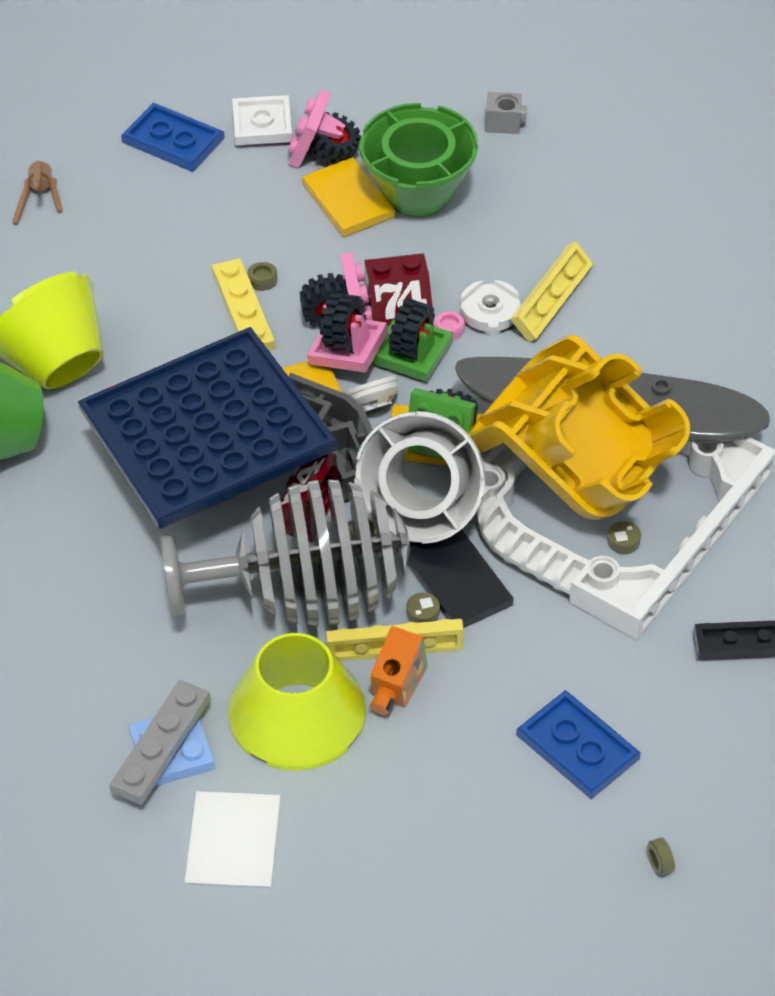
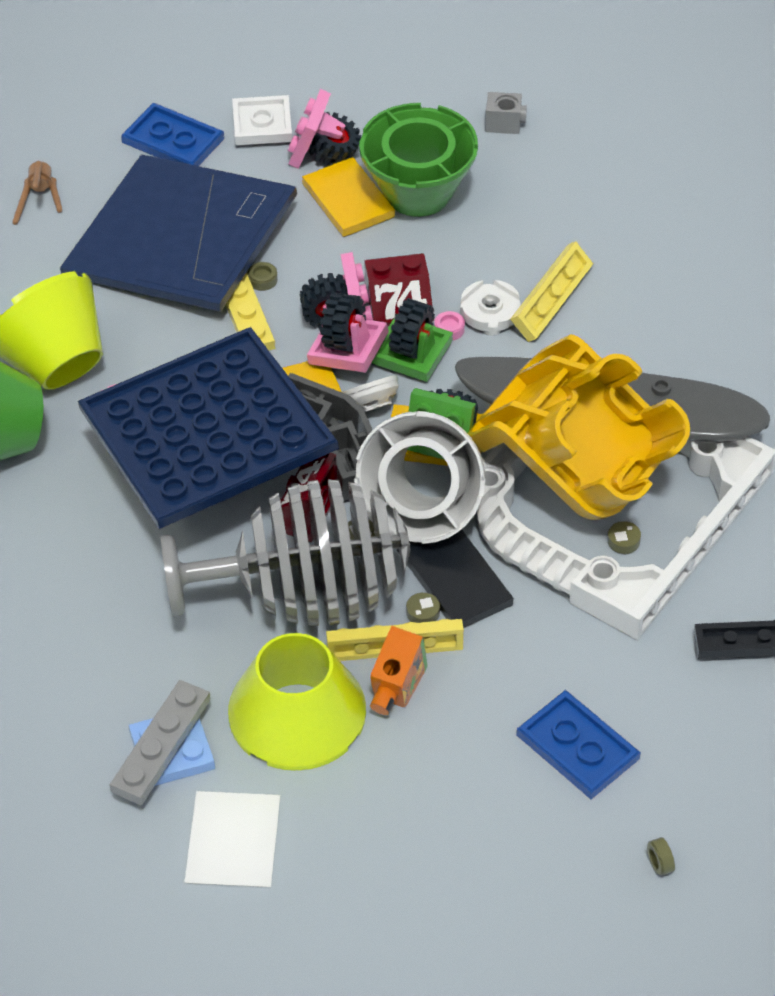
none -> dark blue tile [60,154,297,312]

